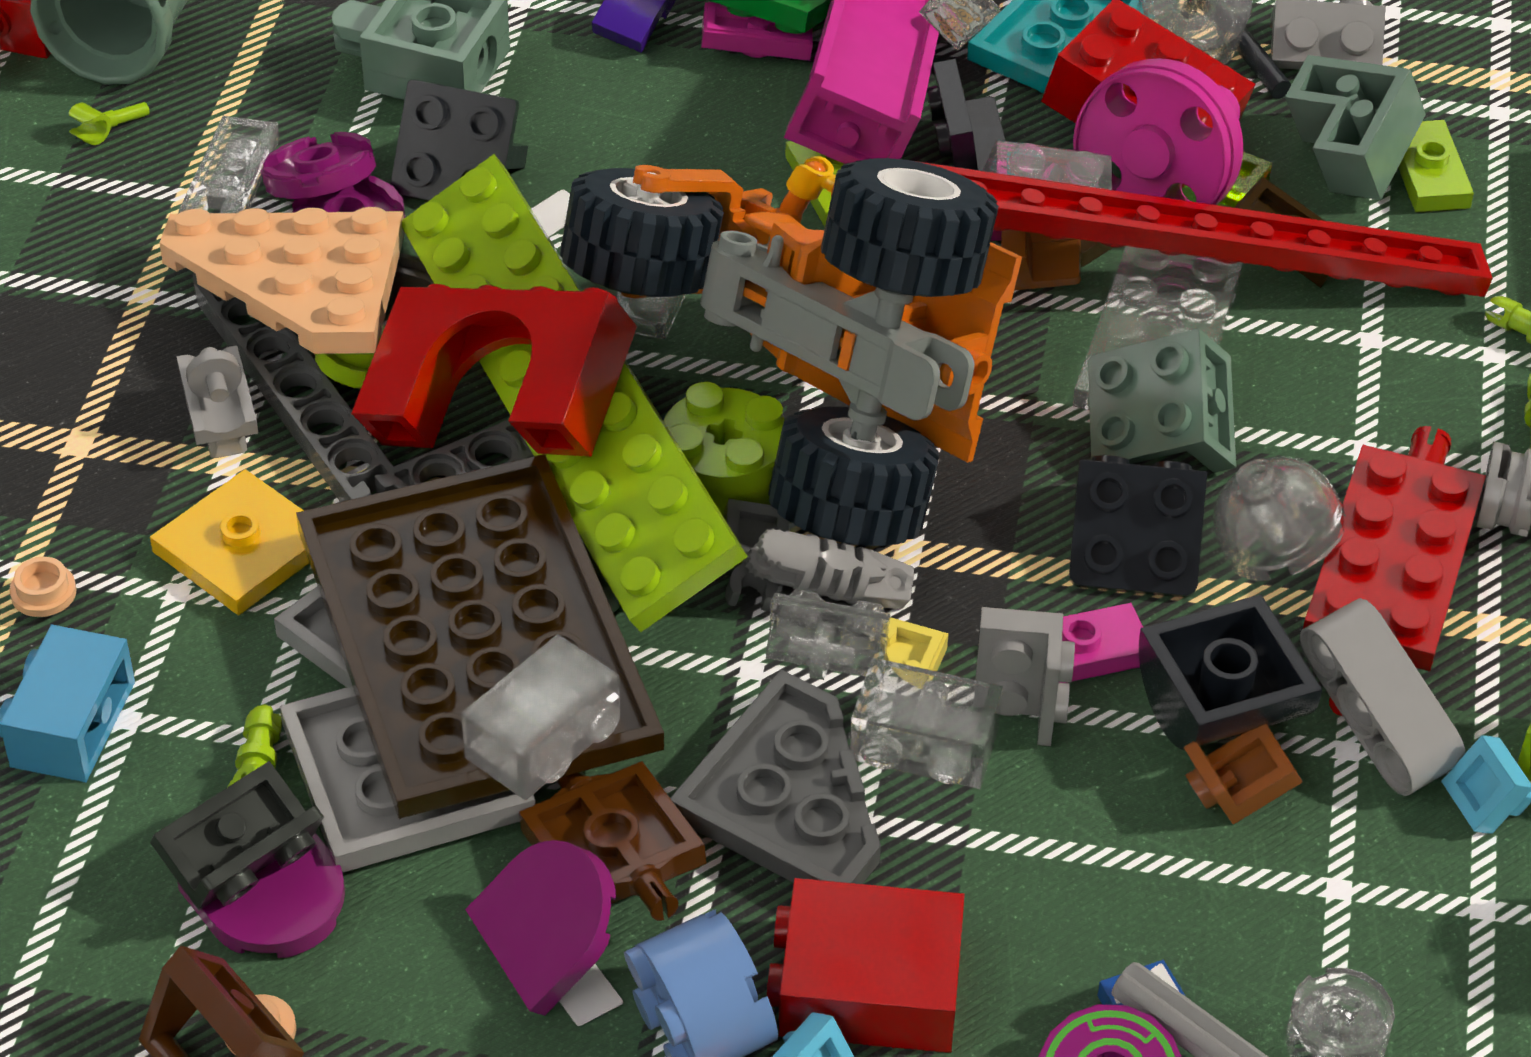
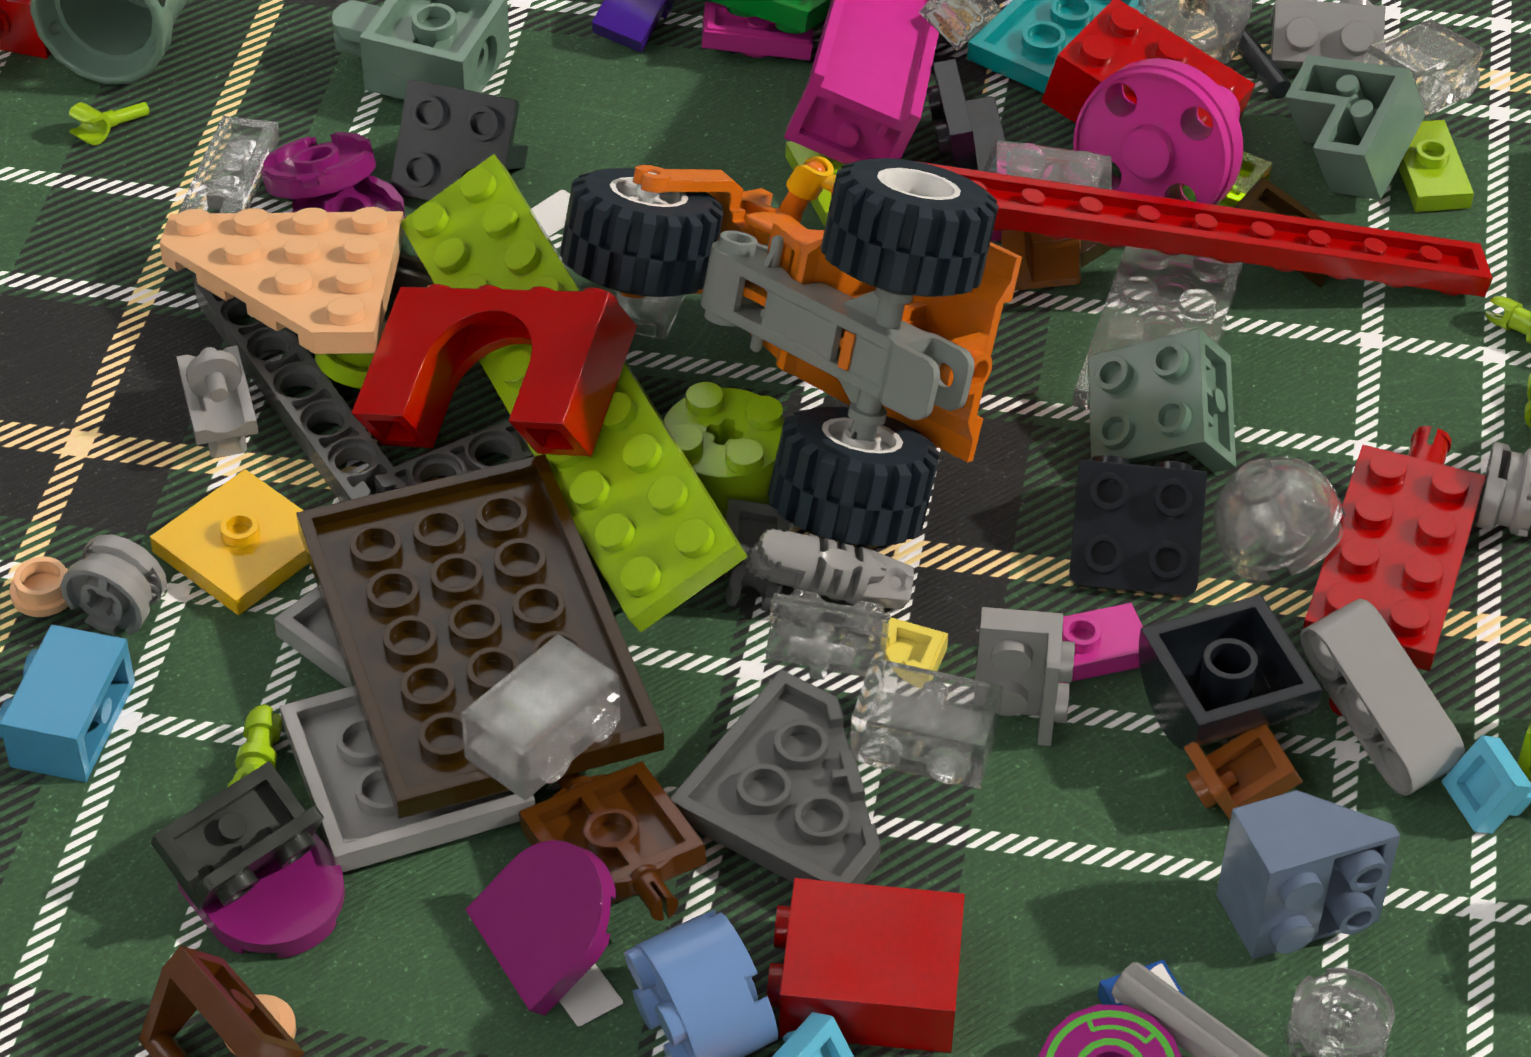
none -> light grey wheel [60,534,167,635]
none -> sand blue slope [1216,790,1400,959]
none -> clear brick [1364,19,1485,116]

